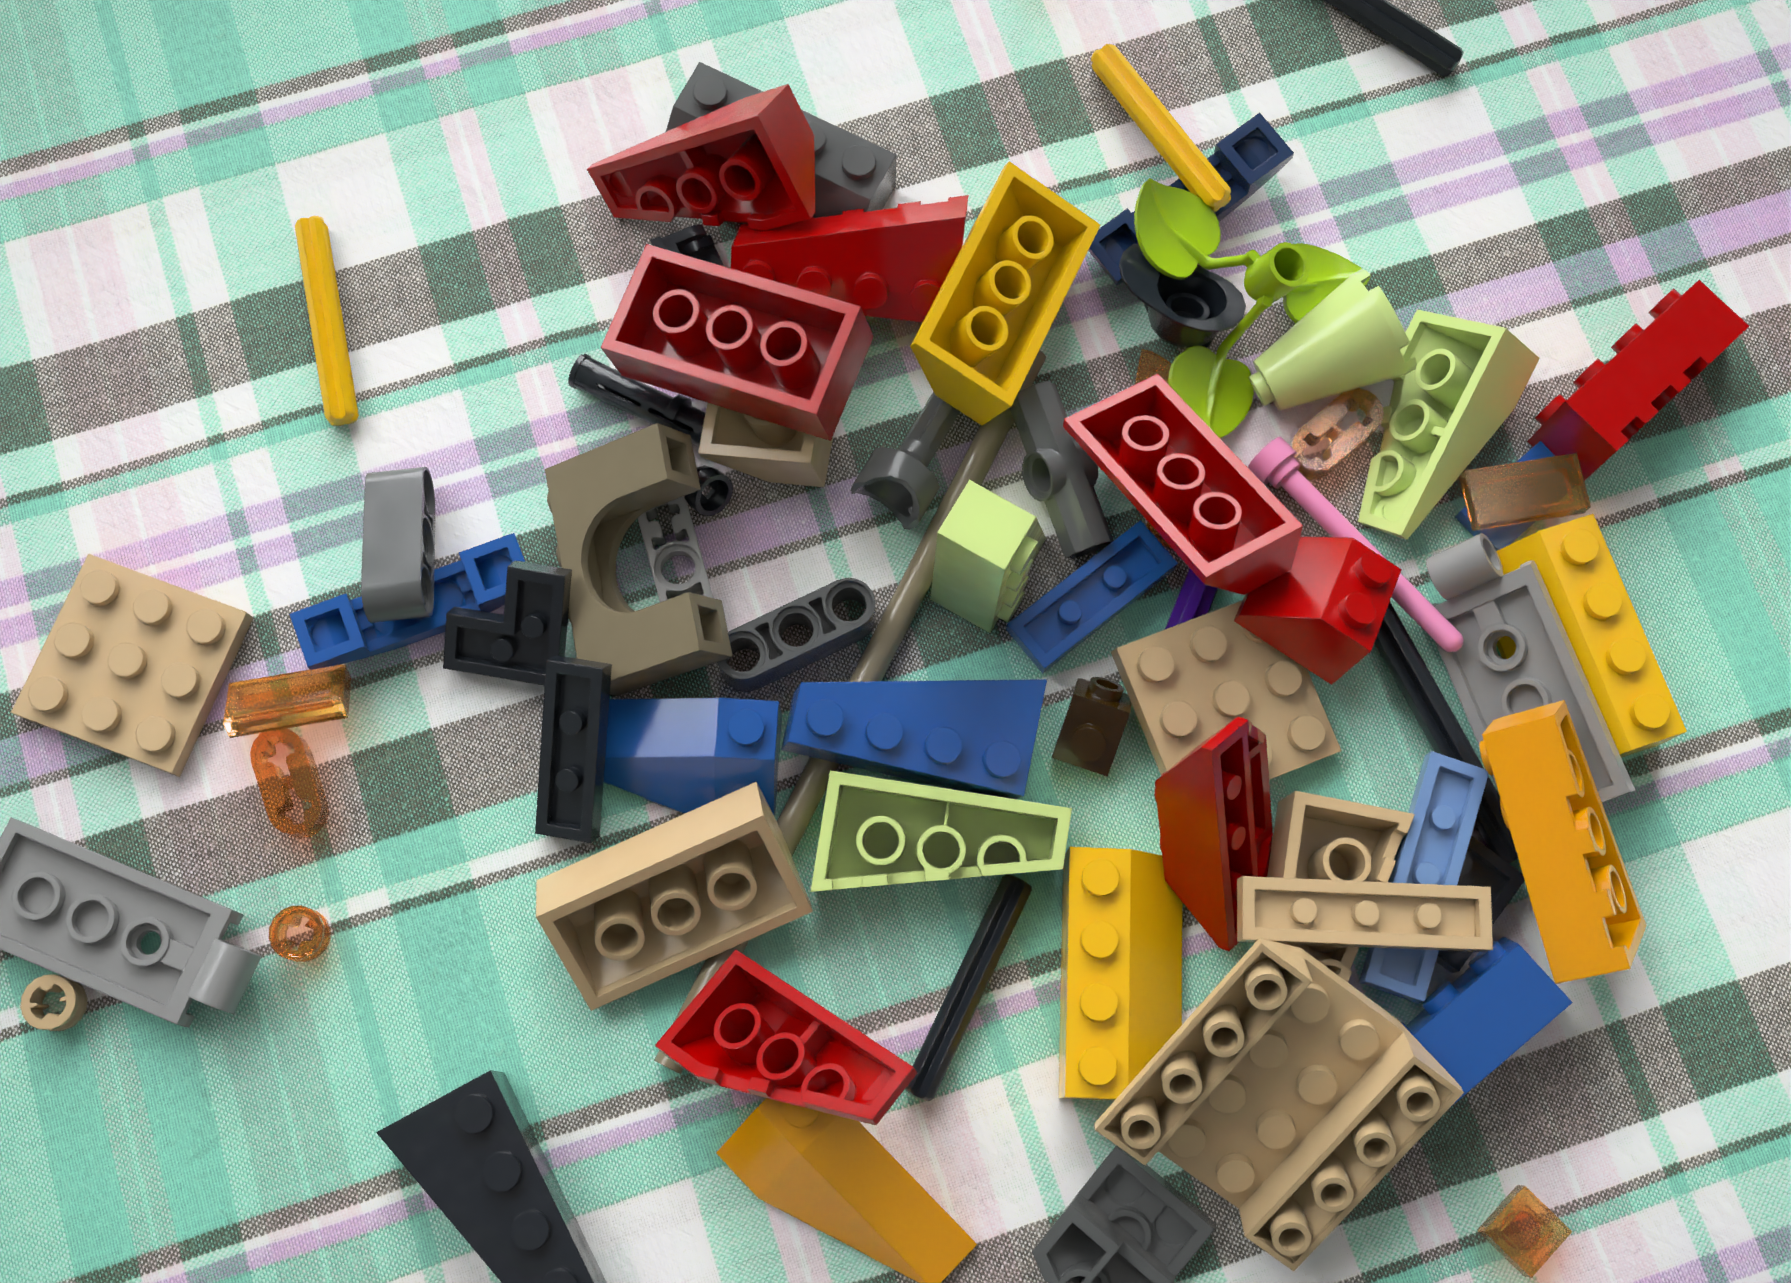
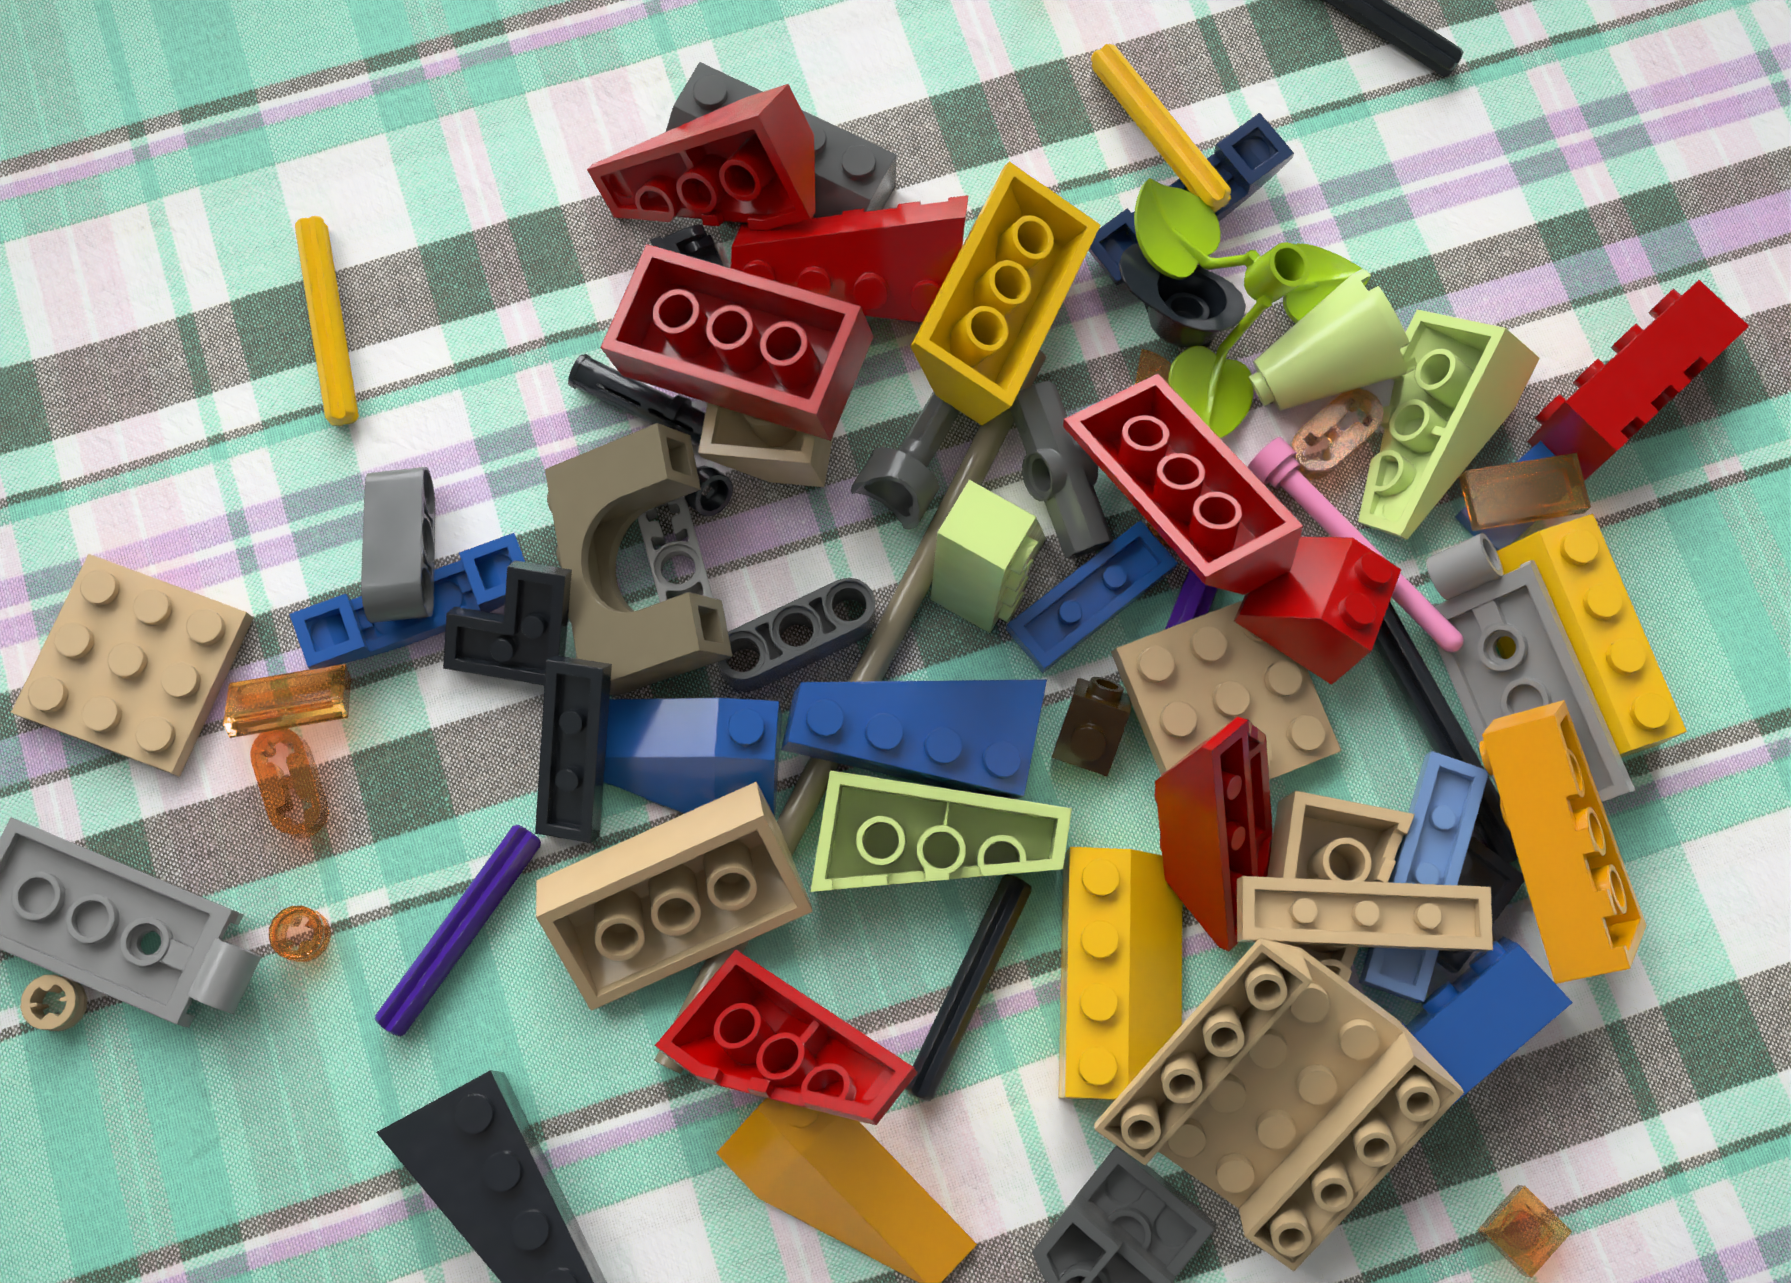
none -> dark purple axle [375,824,541,1037]

